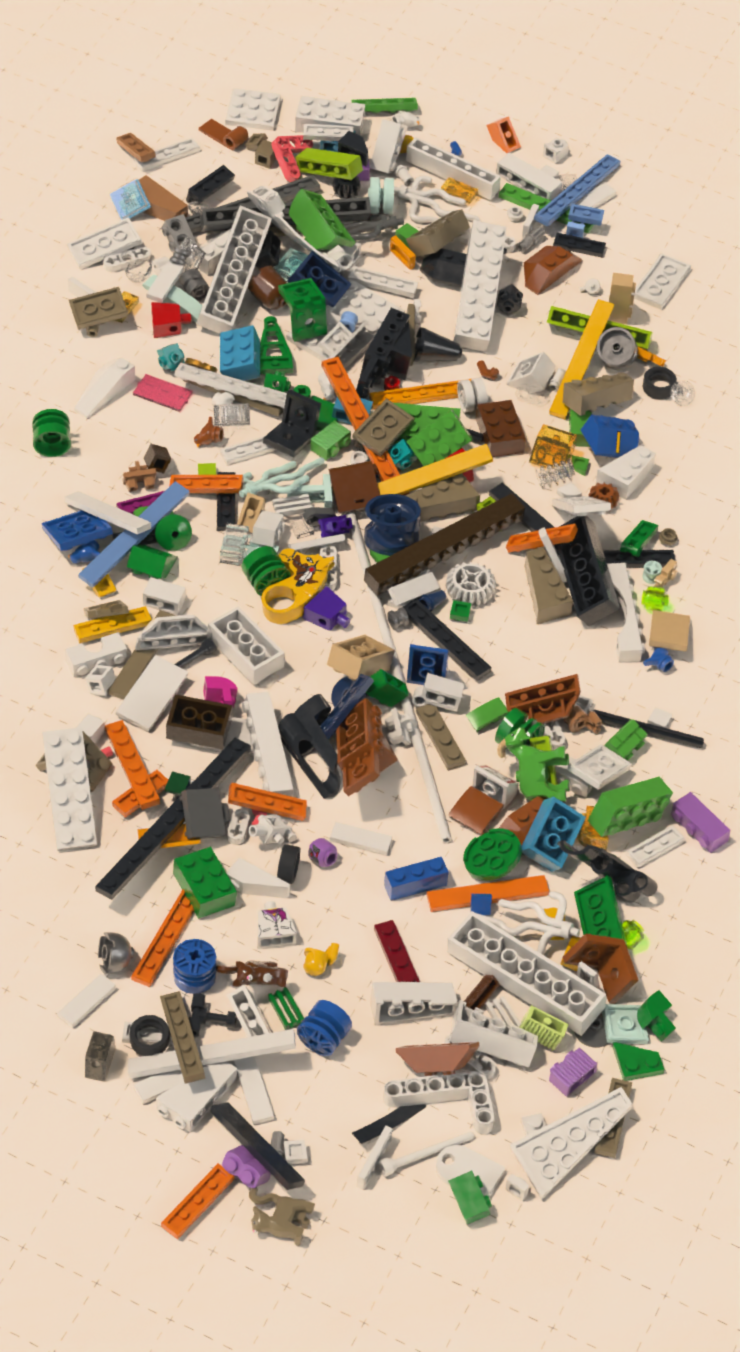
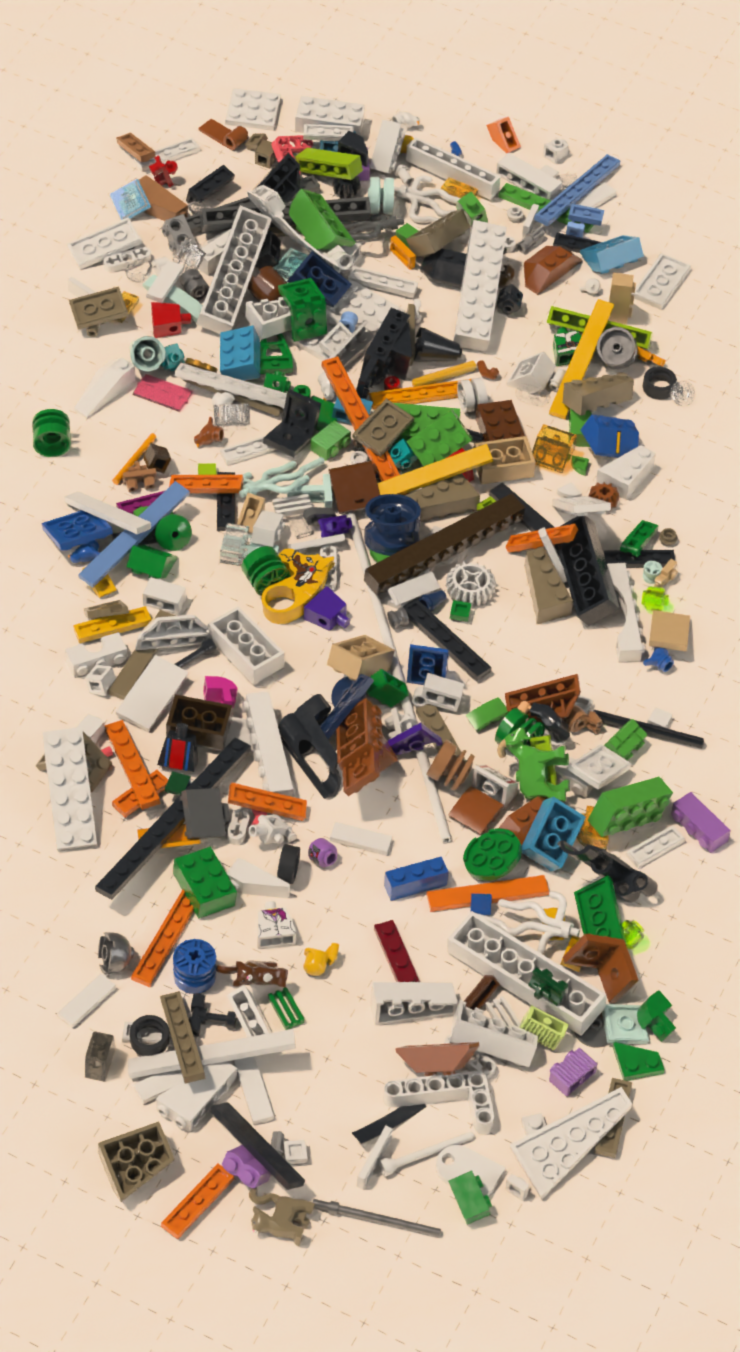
flat silver wheel [169,247,190,266] -> none
blue wheel [296,1000,352,1056] -> none
bright green plate [351,97,418,113] -> none
clear piece [535,458,575,490] -> none
white slope [576,961,600,989] -> none
none -> dark tan wedge [98,1121,175,1202]
none -> light orange bar [112,433,157,485]
none -> light aqua cone [129,336,165,372]
none -> red hips [149,155,178,187]
none -> torso [157,723,198,772]
none -> white wedge [245,297,313,340]
none -> black wedge [252,153,300,203]
none -> flat silver bar [312,1199,441,1237]
none -> dark purple wing [388,722,442,755]
none -> yellow axle [412,360,477,387]
none -> medium nougat wheel [426,739,475,791]
none -> bright green torso [456,192,488,227]
none -> tan brick [473,436,536,484]
none -> dark brown hair [498,264,515,289]
none -> black arm [517,701,570,742]
none -> dark green hips [528,968,568,1006]
none -> green torso [552,327,581,366]
none -> dark azure slope [580,235,644,274]

